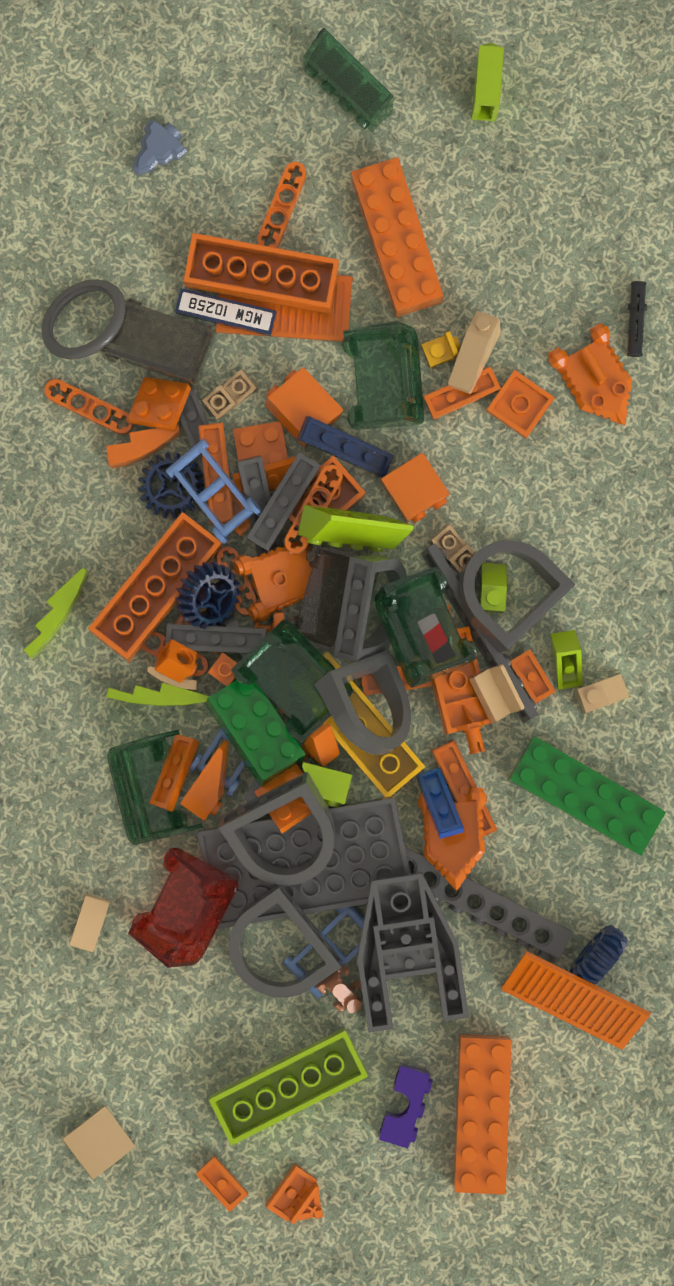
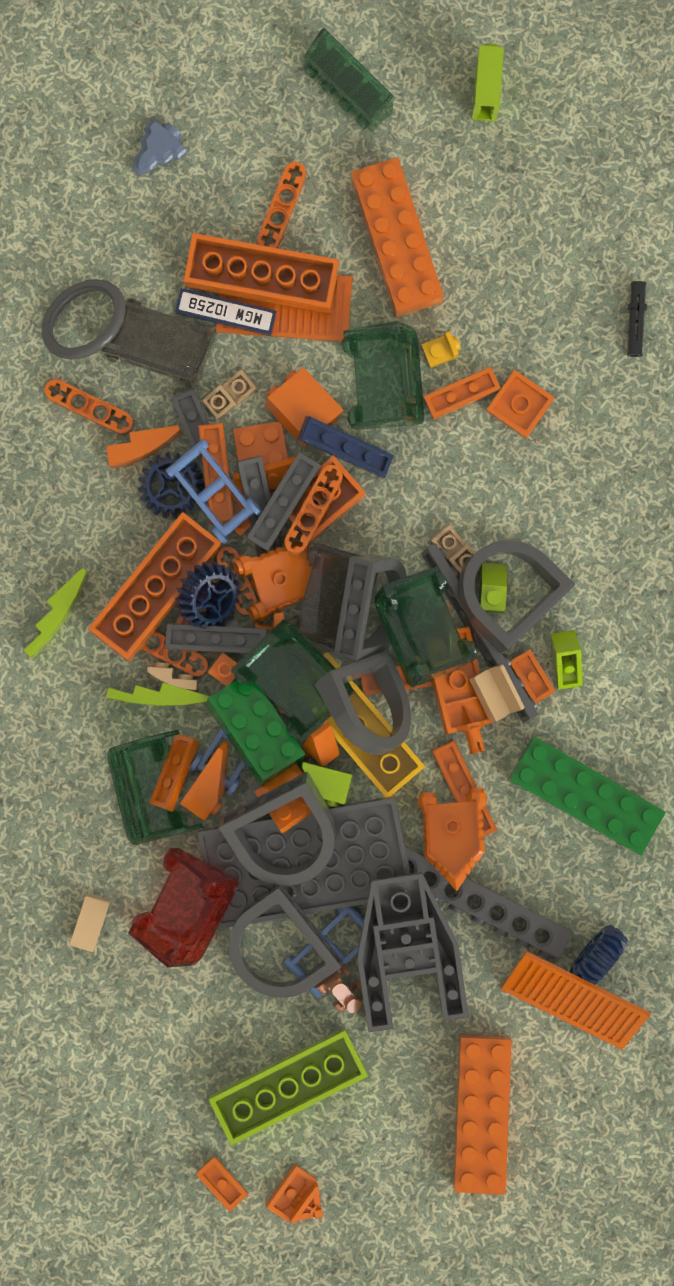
tan slope [62,1106,136,1180] -> none
orange plate [127,377,191,431] -> none
orange brick [155,639,197,683] -> none
lime slope [298,505,414,552] -> none
dark purple arch [378,1062,433,1149] -> none
orange piece [380,452,450,524] -> none
blue tile [416,768,464,839] -> none
sticker [418,613,455,664] -> none
tan slope [448,311,501,394] -> none
orange shield [547,323,632,426] -> none
tan slope [574,674,629,714] -> none

